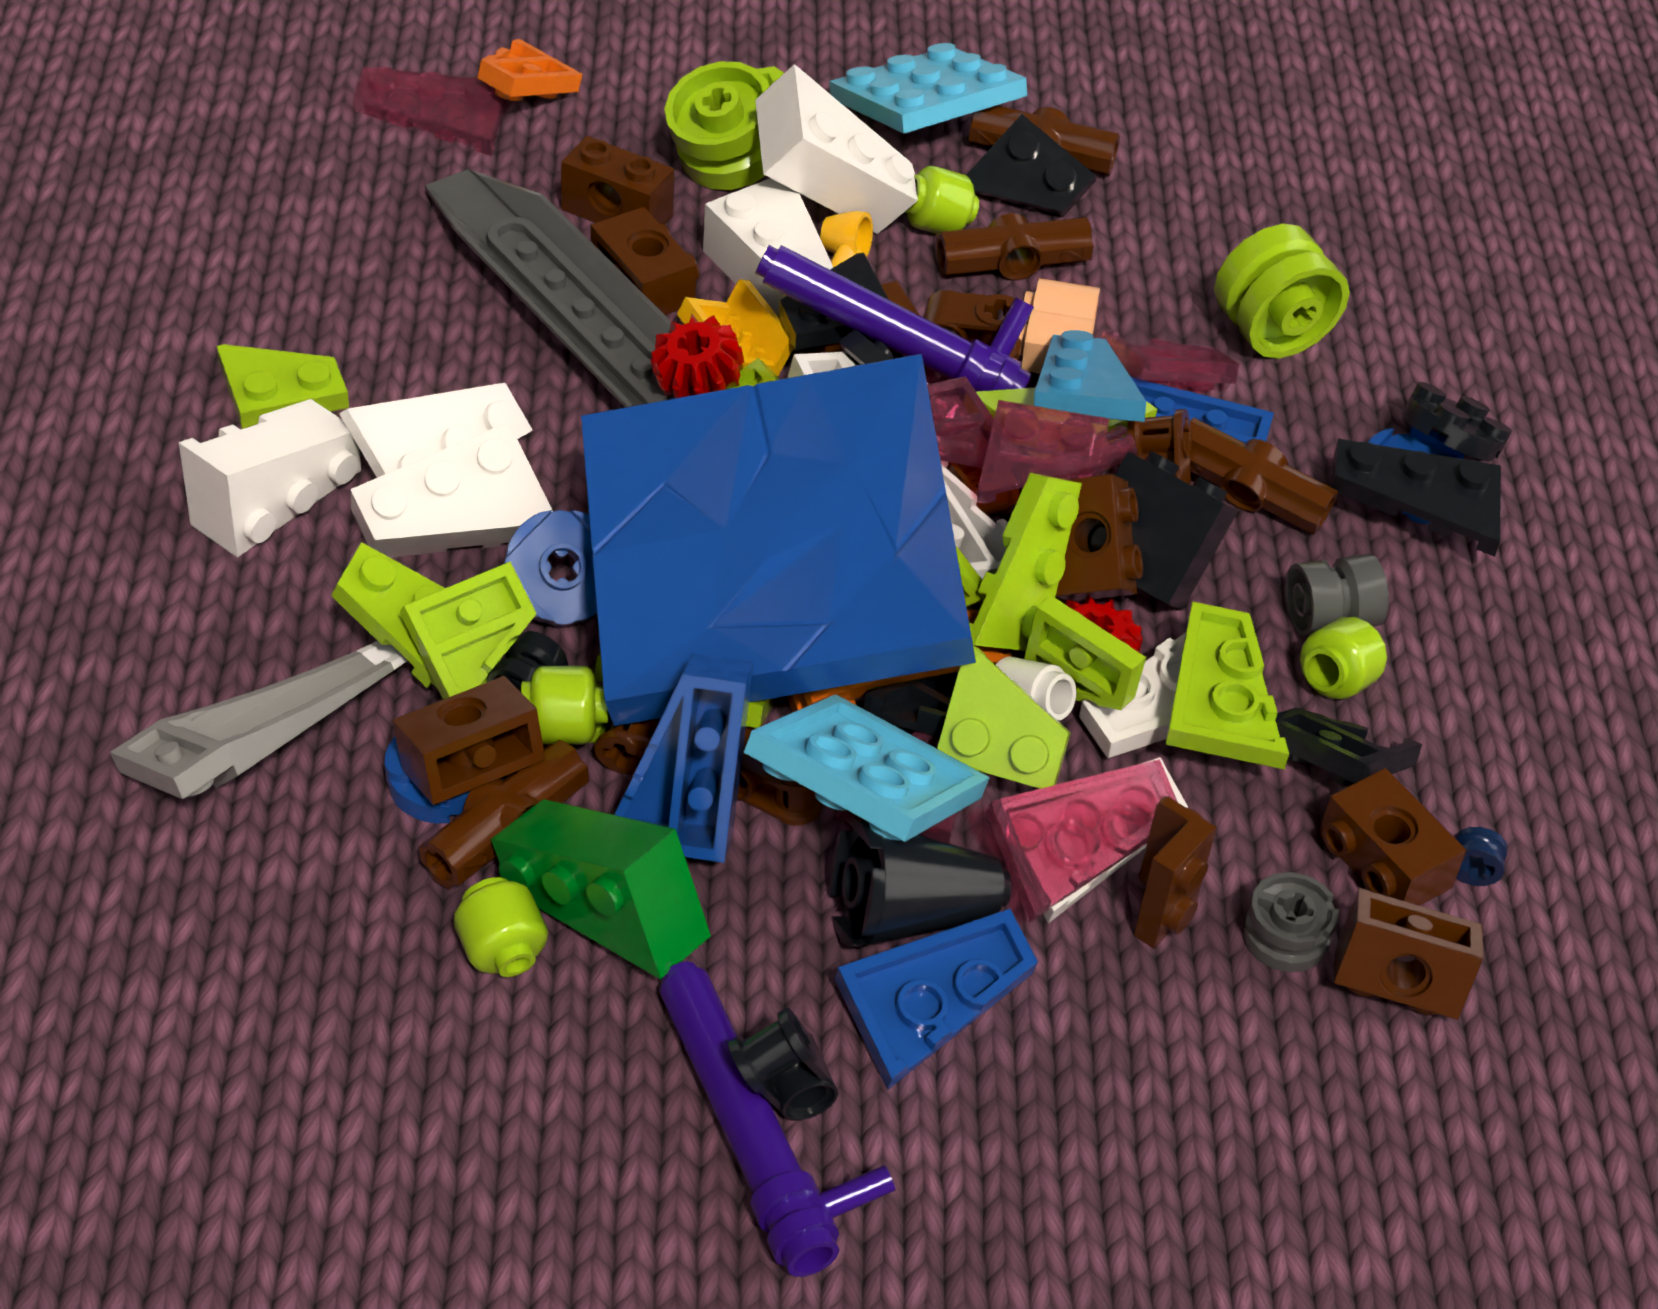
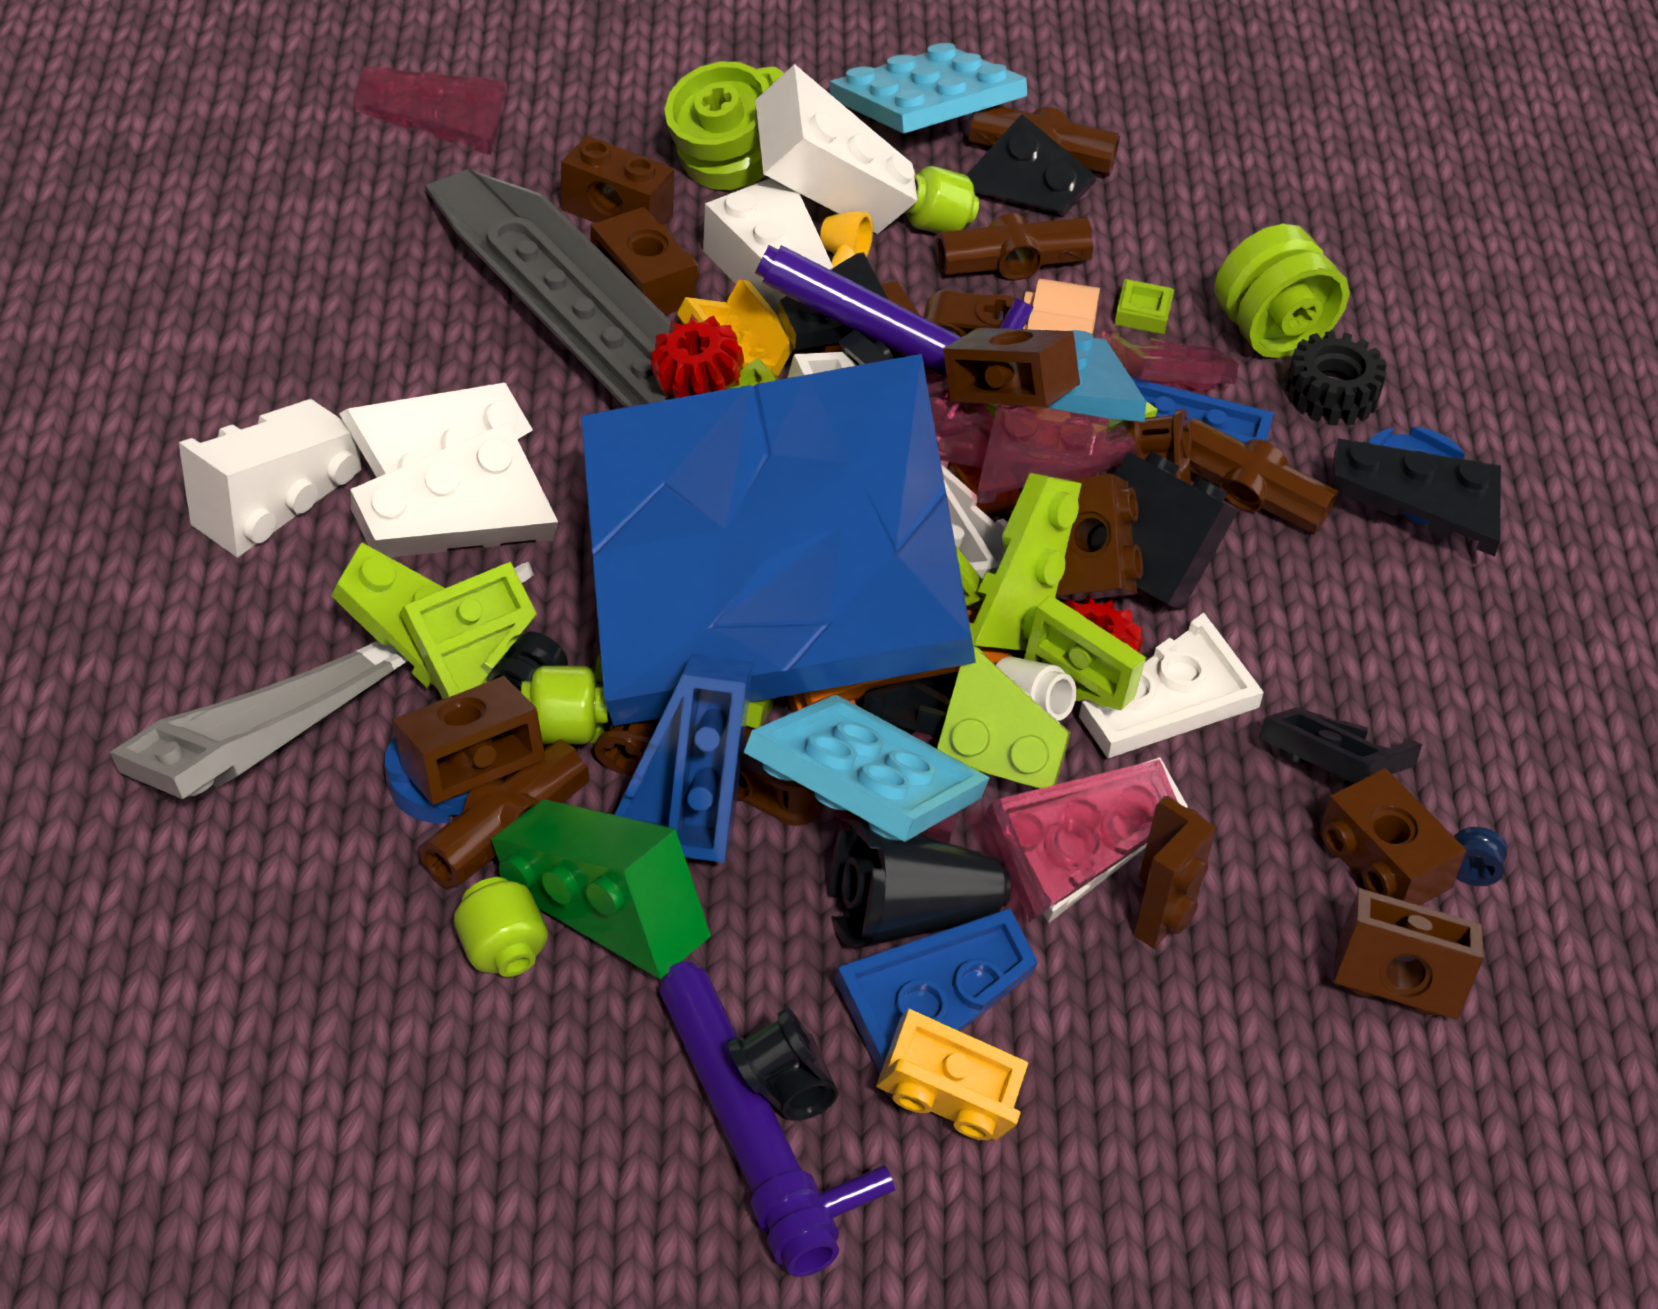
lime wing [216,344,349,429] -> none
orange wing [477,39,583,101] -> none
plate [503,510,597,628] -> none
lime wing [1165,601,1289,770] -> none
dark grey wheel [1243,872,1339,973] -> none
dark grey wheel [1285,554,1389,636] -> none
lime head [1300,617,1387,699] -> none
black plate [1402,382,1512,461] -> none
none -> yellow bracket [876,1009,1029,1141]
none -> reddish brown brick [943,328,1080,407]
none -> lime tile [1114,279,1174,335]
none -> black tyre [1285,331,1387,426]

